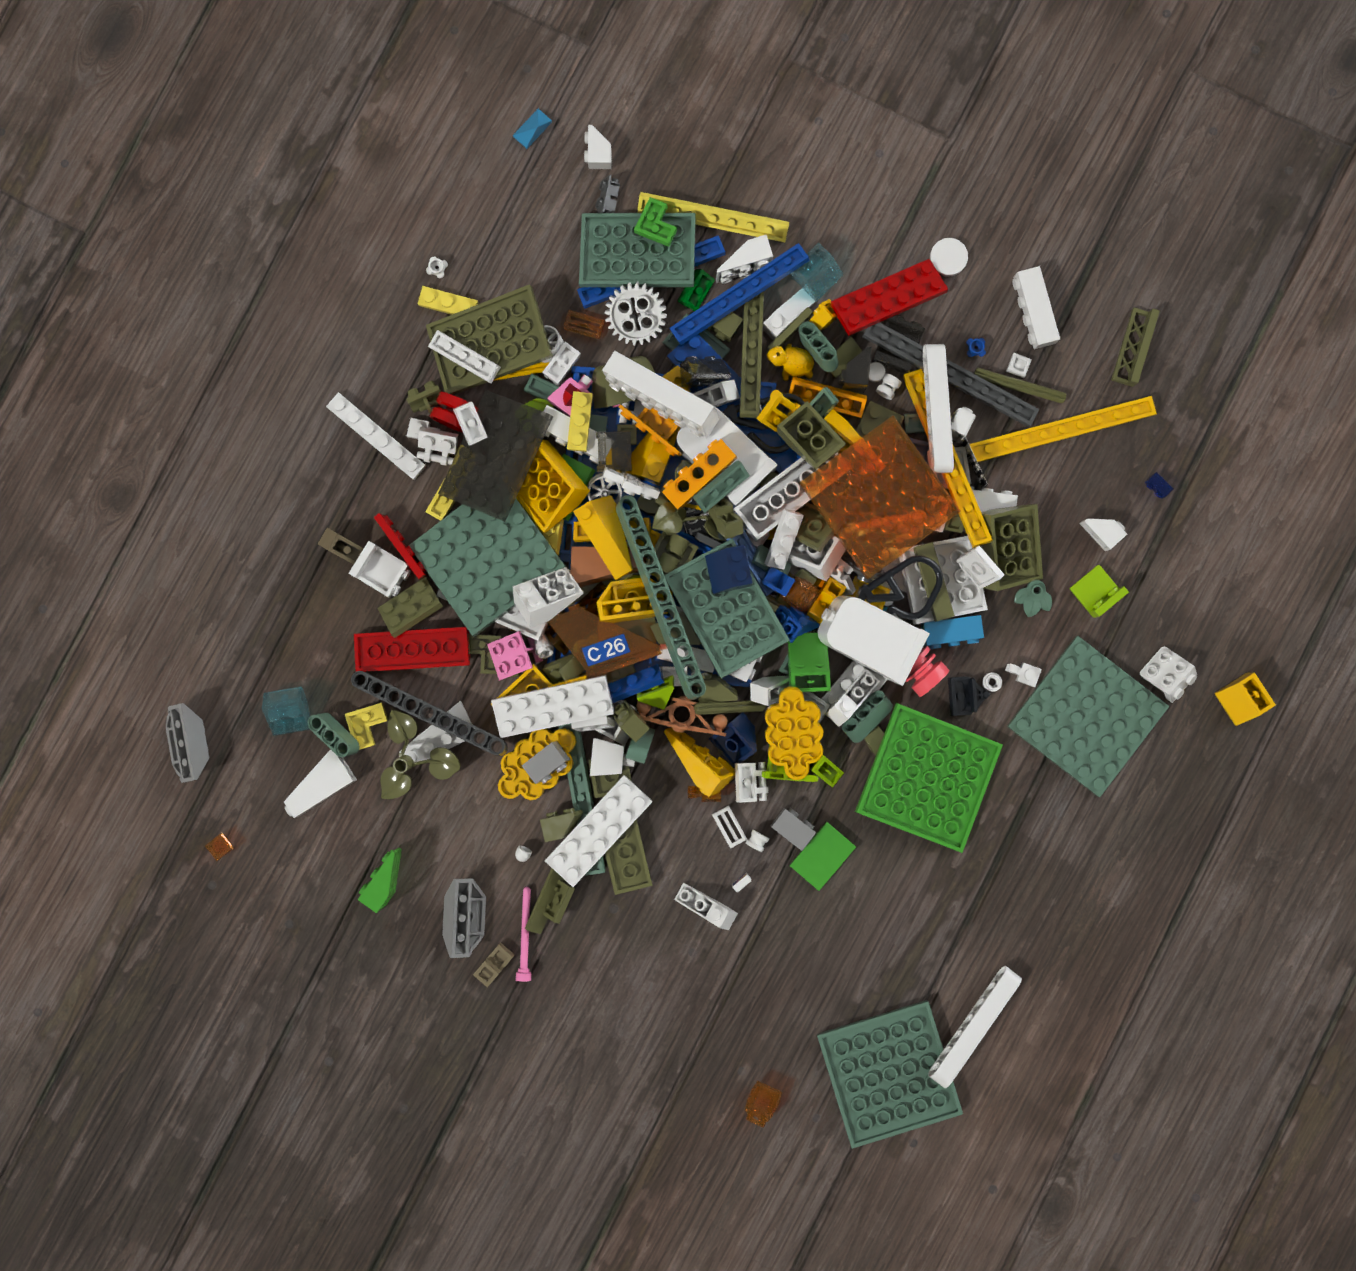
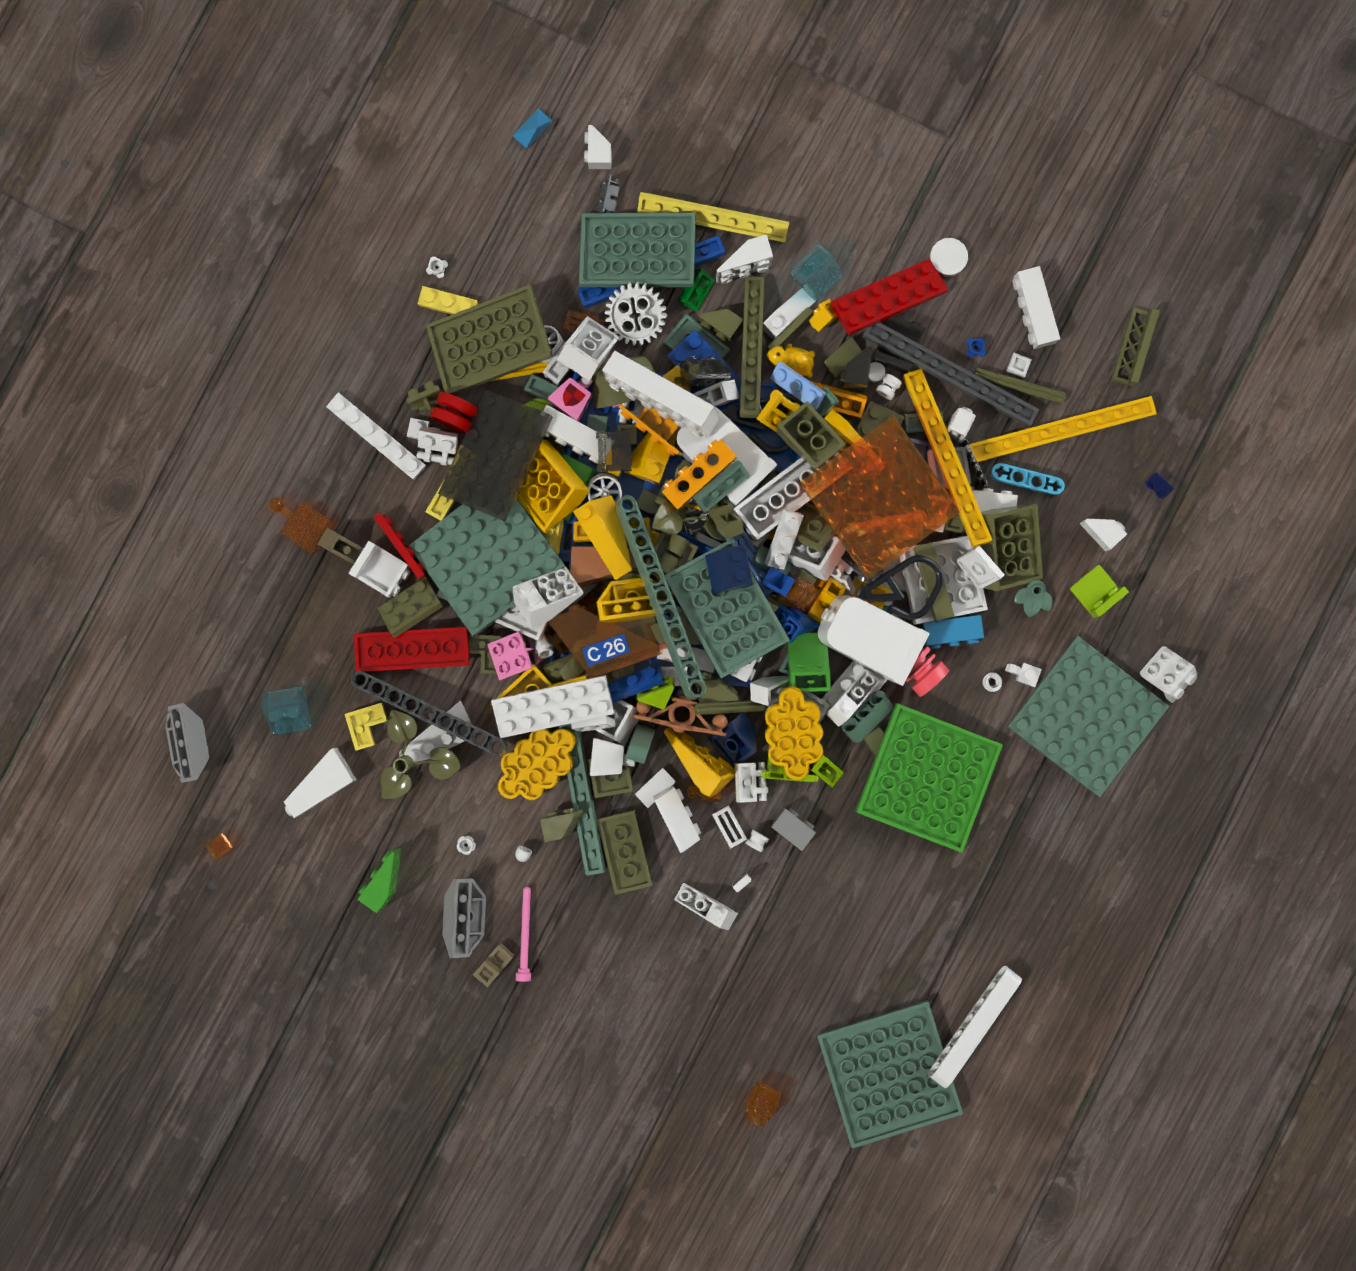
sand green beam [308,713,360,757] -> none
white tile [428,330,501,383] -> none
white plate [453,401,488,445] -> none
light grey brick [522,741,570,784] -> none
olive bracket [525,868,575,934] -> none
white plate [545,775,653,887] -> none
light yellow plate [567,391,593,452] -> none
white plate [602,467,660,500] -> none
olive slope [612,700,650,742] -> none
bright green plate [634,197,677,247] -> none
blue plate [670,243,810,345] -> none
bright green tile [789,821,856,891] -> none
sand green beam [799,322,838,372] -> none
white beam [923,344,954,473] -> none
black slope [948,676,990,716] -> none
yellow slope [1214,672,1276,726] -> none
none -> clear orange plate [269,497,335,554]
none -> white plate [457,836,476,855]
none -> white slope [557,316,619,381]
none -> white tile [635,768,676,808]
none -> white slope [653,786,701,853]
none -> light blue plate [770,362,826,410]
none -> medium azure beam [990,463,1065,495]

